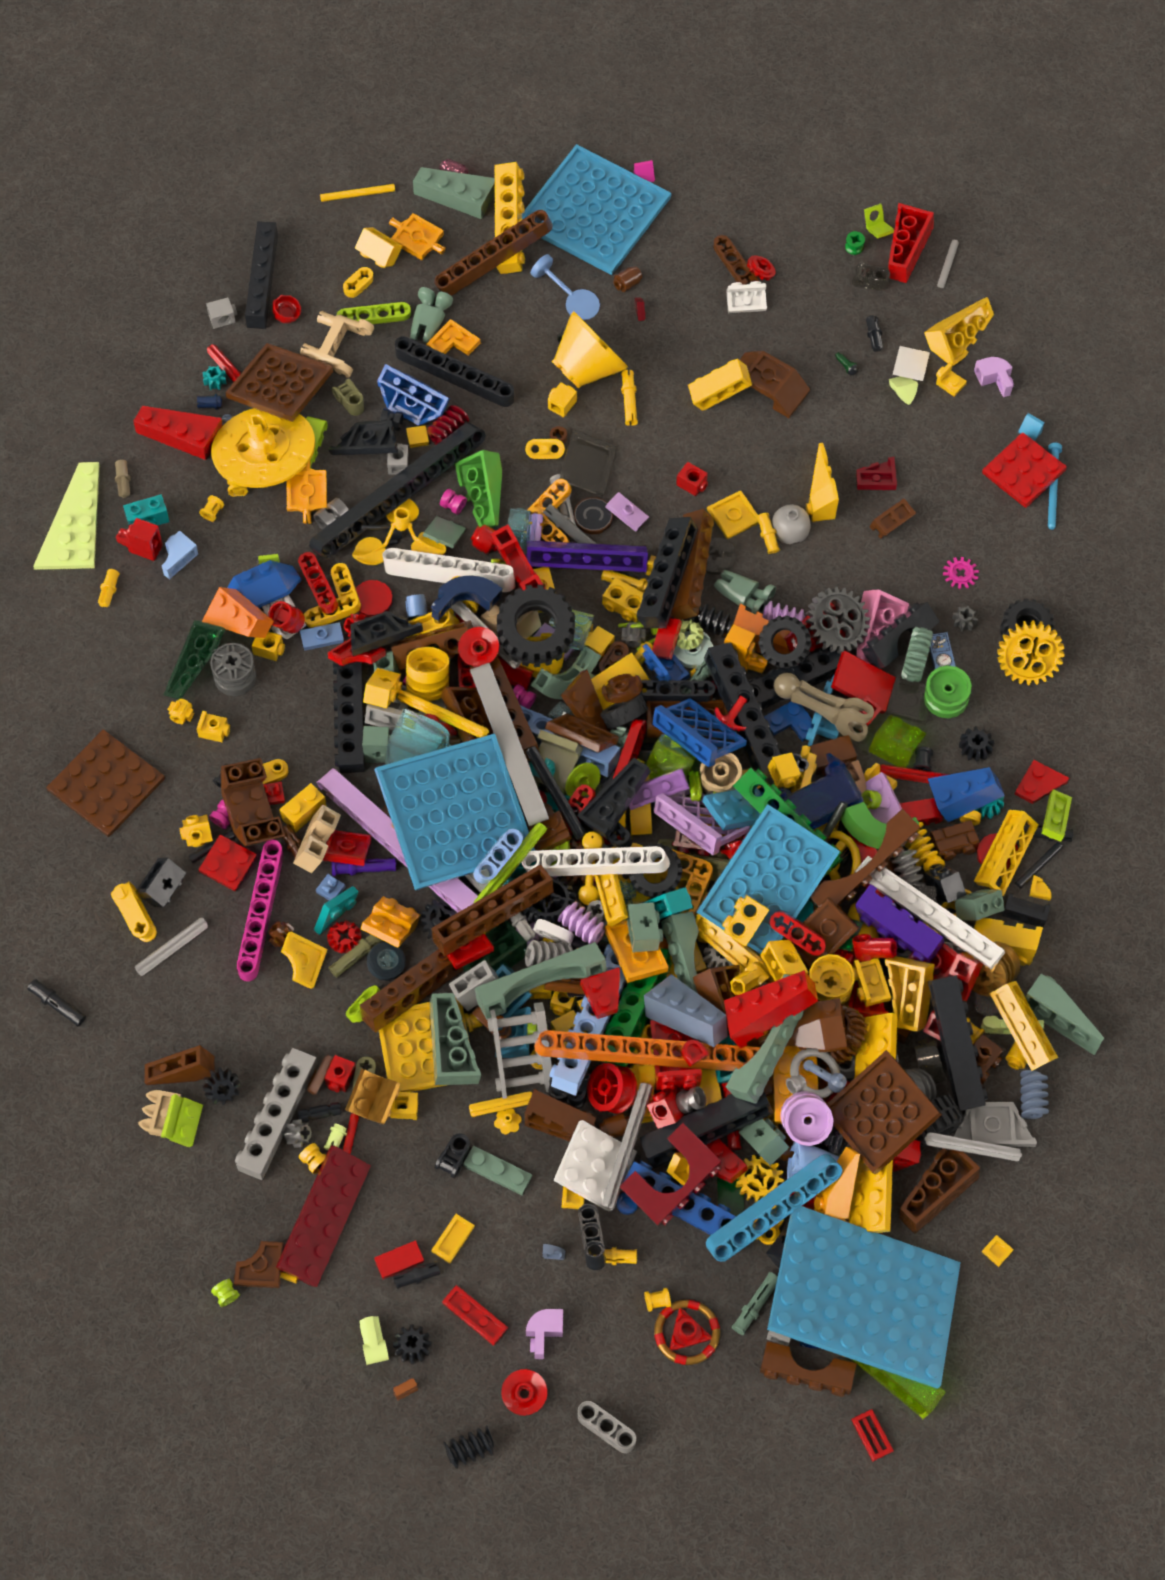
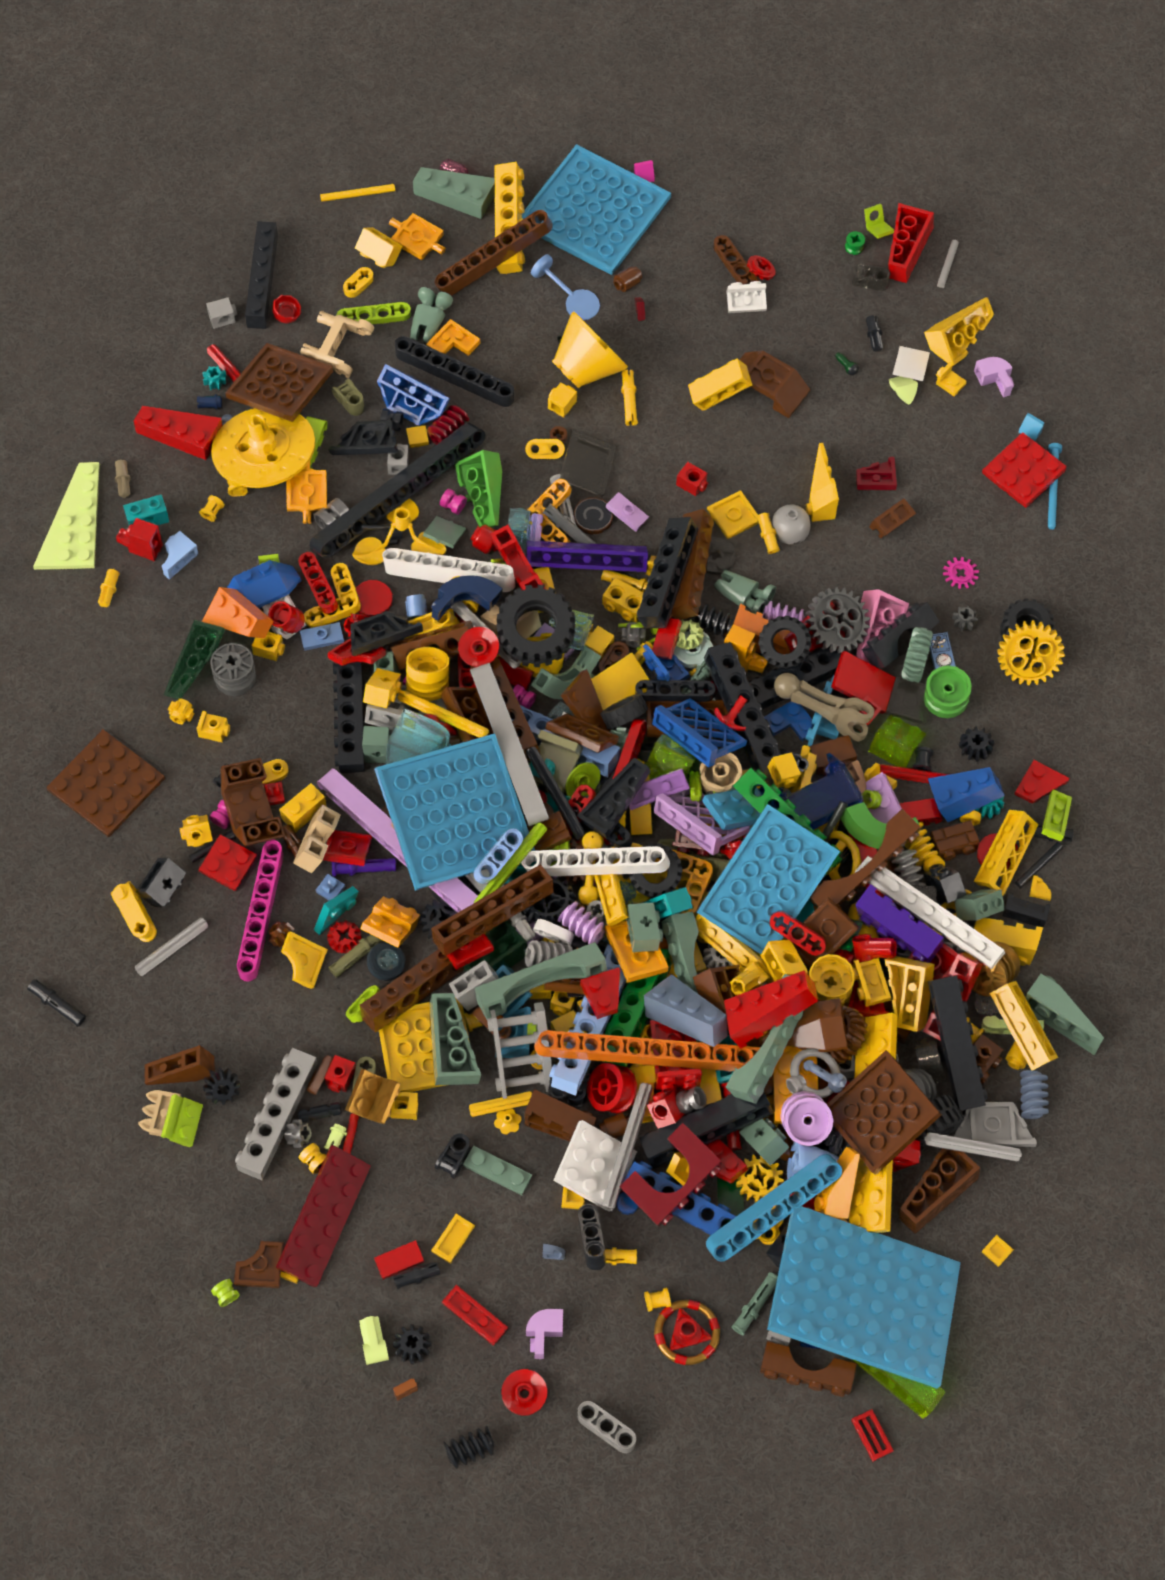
reddish brown tile [602,674,643,703] -> none
red tile [681,1040,709,1067] -> none
yellow brick [722,894,769,946] -> none

